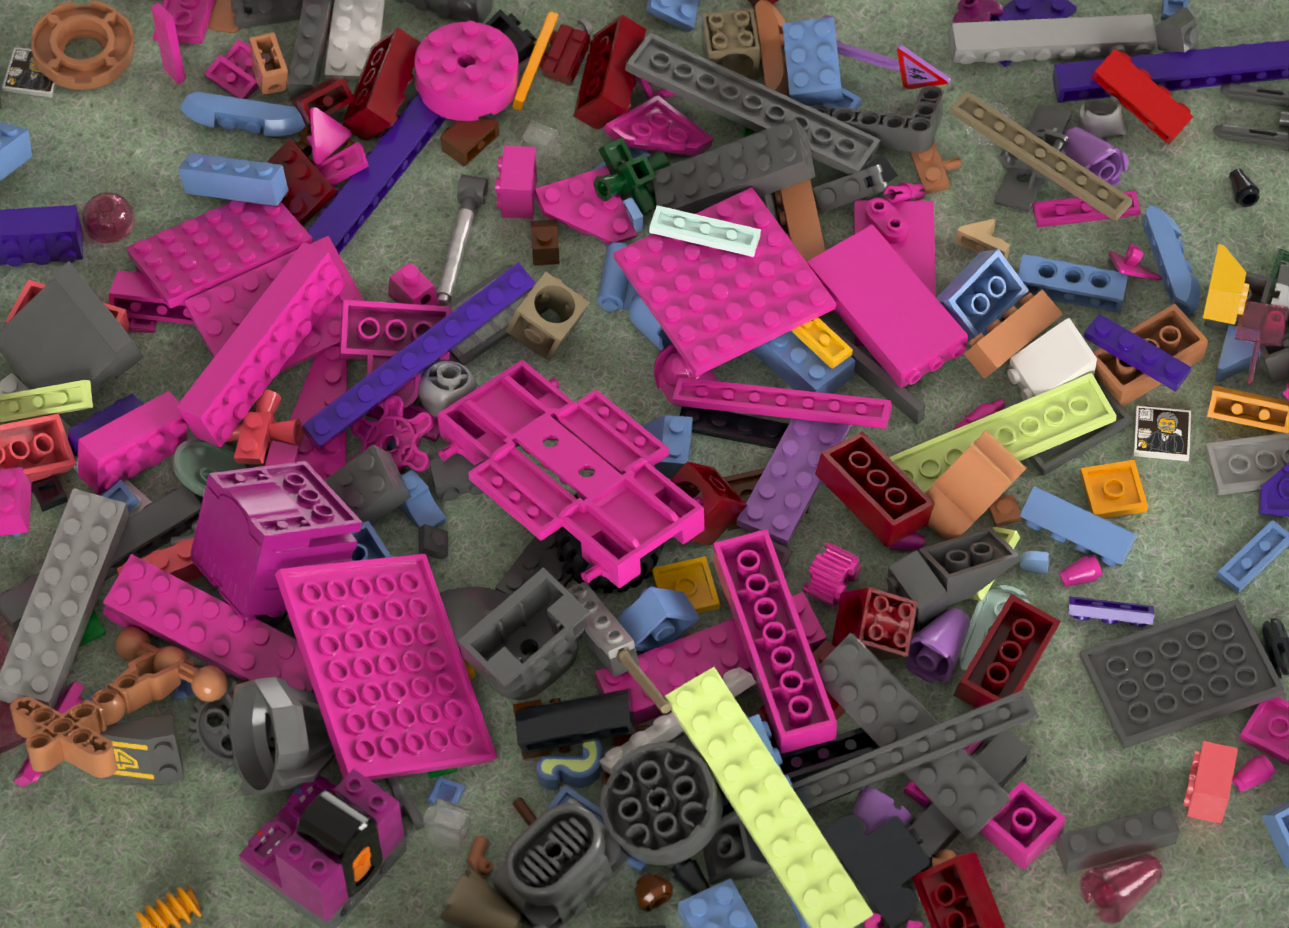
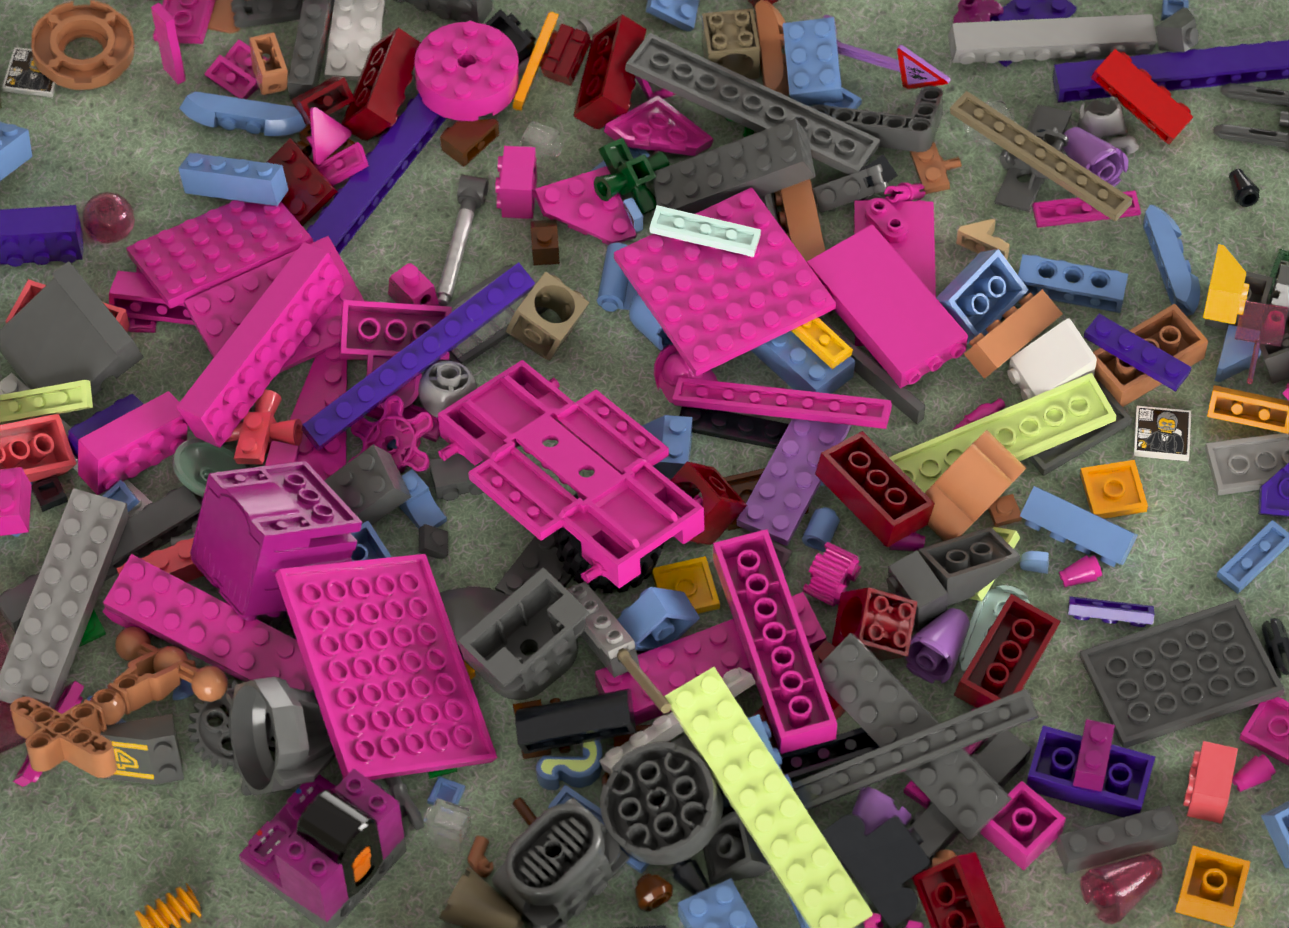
dark pink piece [1108,244,1162,280] -> none
none -> medium blue brick [802,507,840,552]
none -> dark purple brick [1026,725,1156,818]
none -> magenta brick [1073,719,1115,792]
none -> light grey arm [1108,136,1139,154]
none -> light orange brick [1175,846,1251,928]

